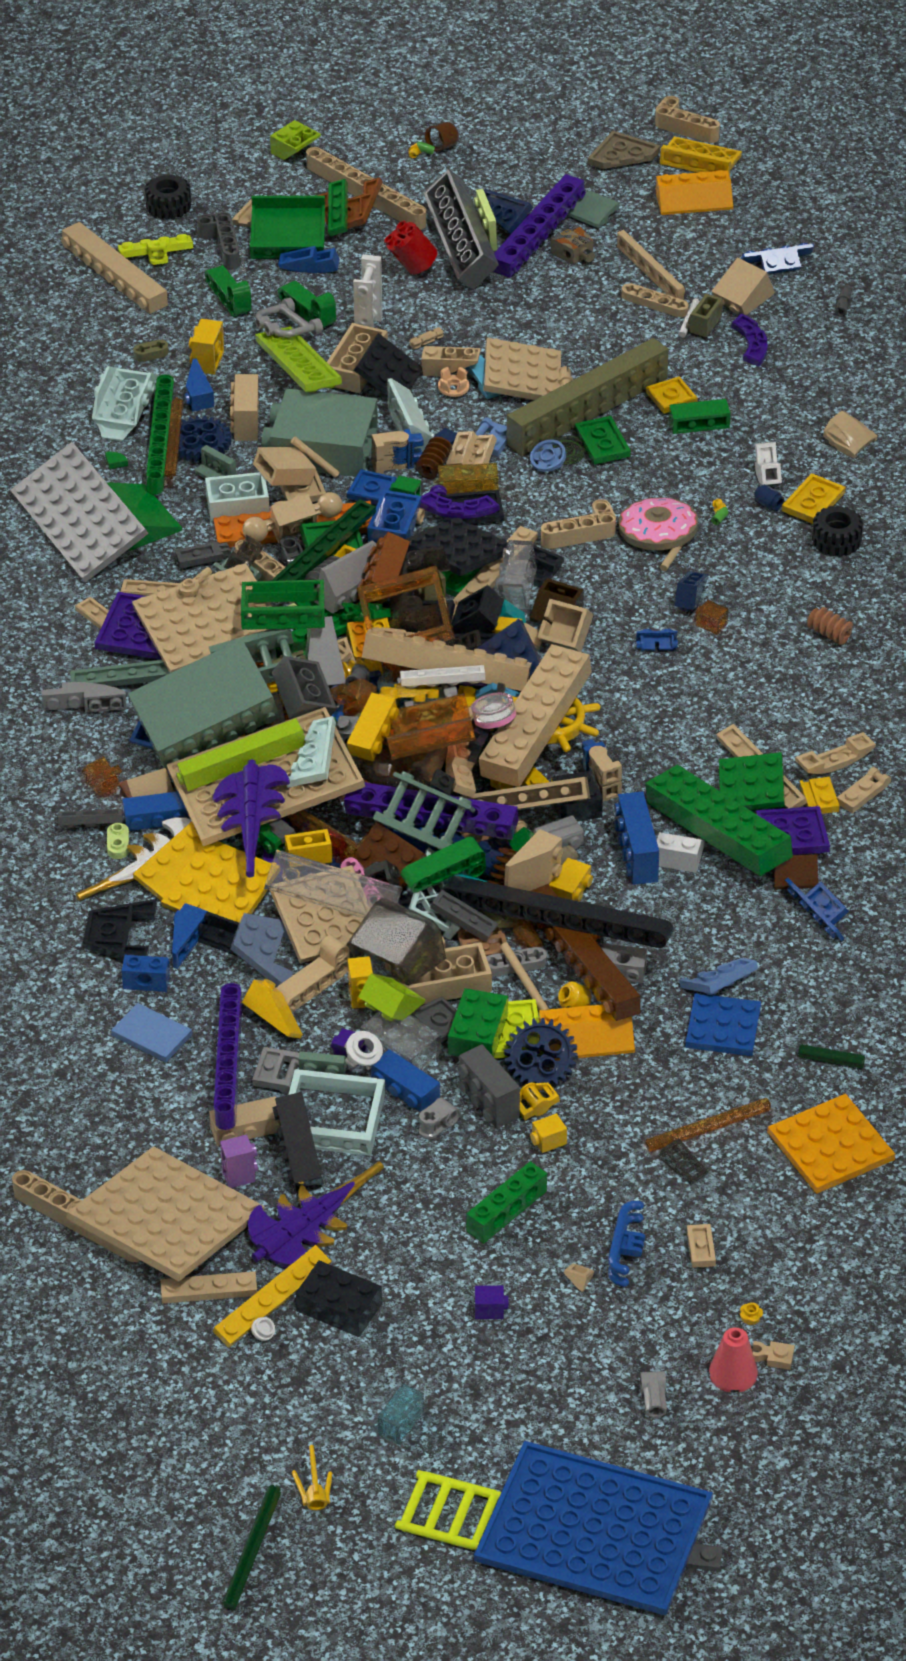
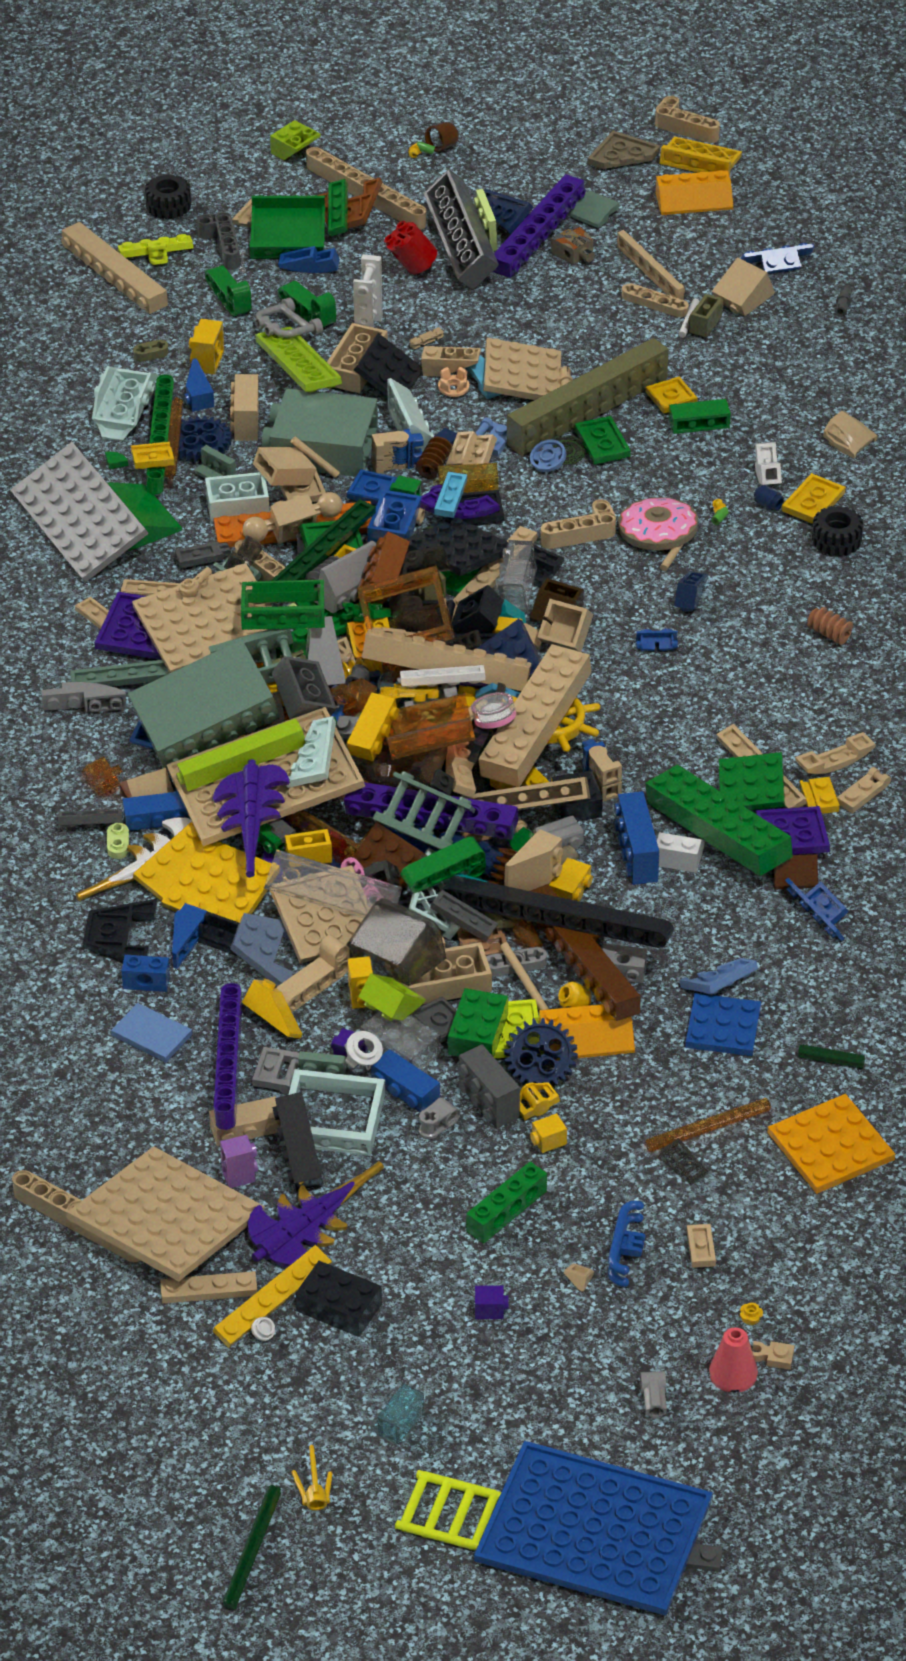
dark grey piece [280,535,303,567] -> none
clear orange brick [695,600,729,635] -> none
dark purple tile [731,313,768,367] -> none
none -> yellow plate [131,442,174,469]
none -> medium azure plate [434,472,467,518]

